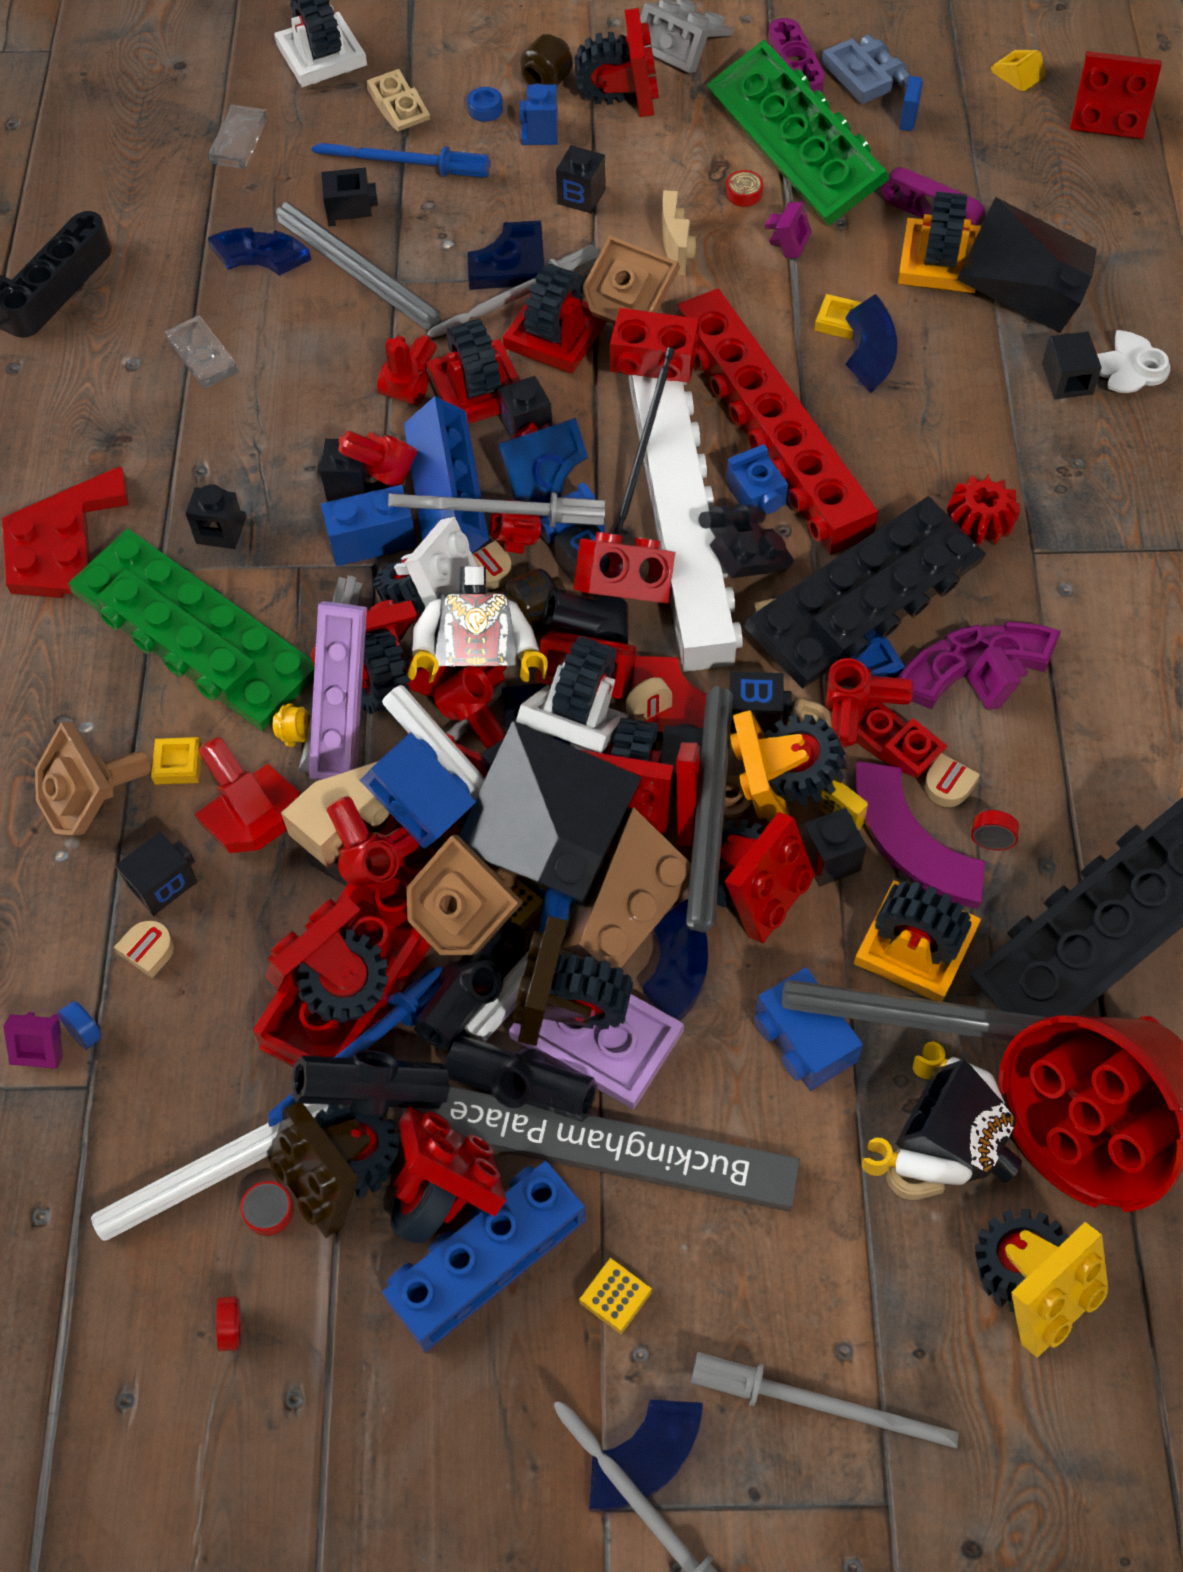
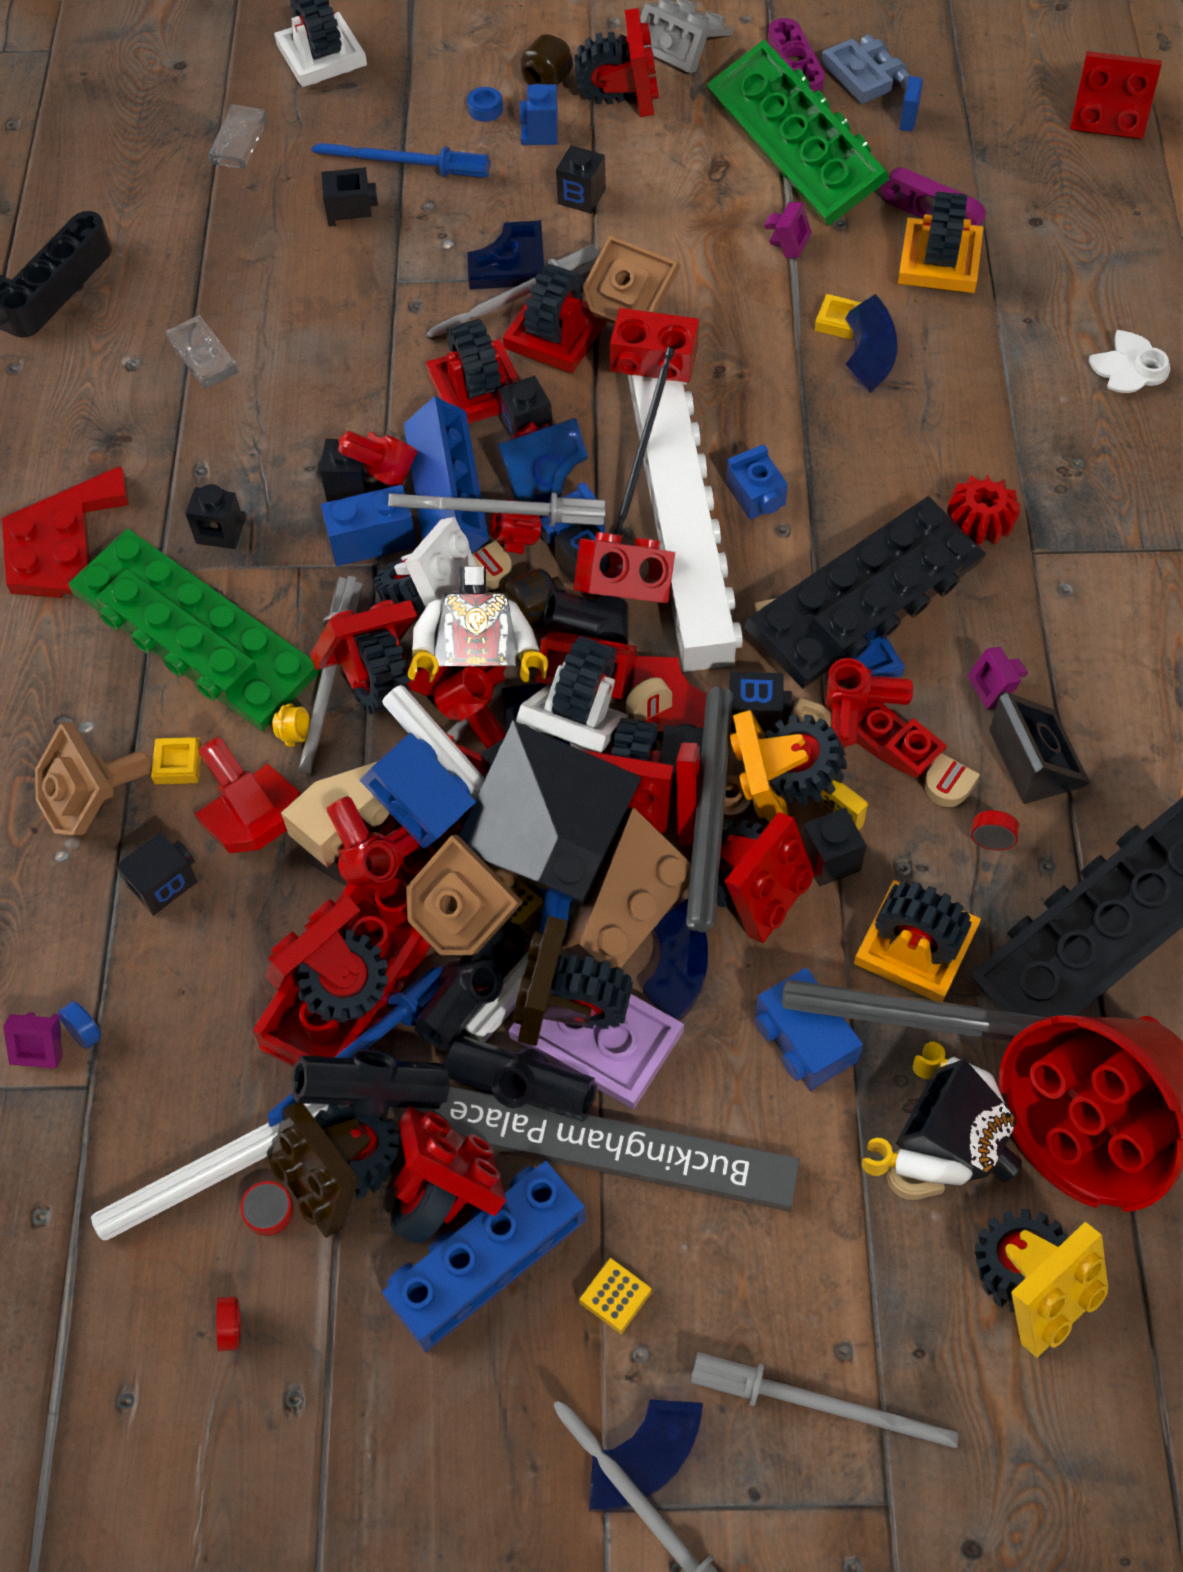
tan tile [114,921,174,979] -> none
clear blue tile [207,228,312,276] -> none
dark grey axle [276,202,441,330] -> none
lavender tile [309,601,367,780] -> none
tan slope [367,69,430,132] -> none
red axle [377,335,437,406] -> none
tan slope [662,190,696,275] -> none
red brick [677,288,878,555] -> none
black plate [698,503,795,578] -> none
tile [726,170,763,207] -> none
magenta tile [854,761,985,909] -> none
magenta tile [898,622,1061,709] -> none
black slope [957,197,1097,333] -> none
yellow slope [991,50,1046,91] -> none
black brick [1042,331,1102,400] -> none
none -> black slope [989,692,1090,804]

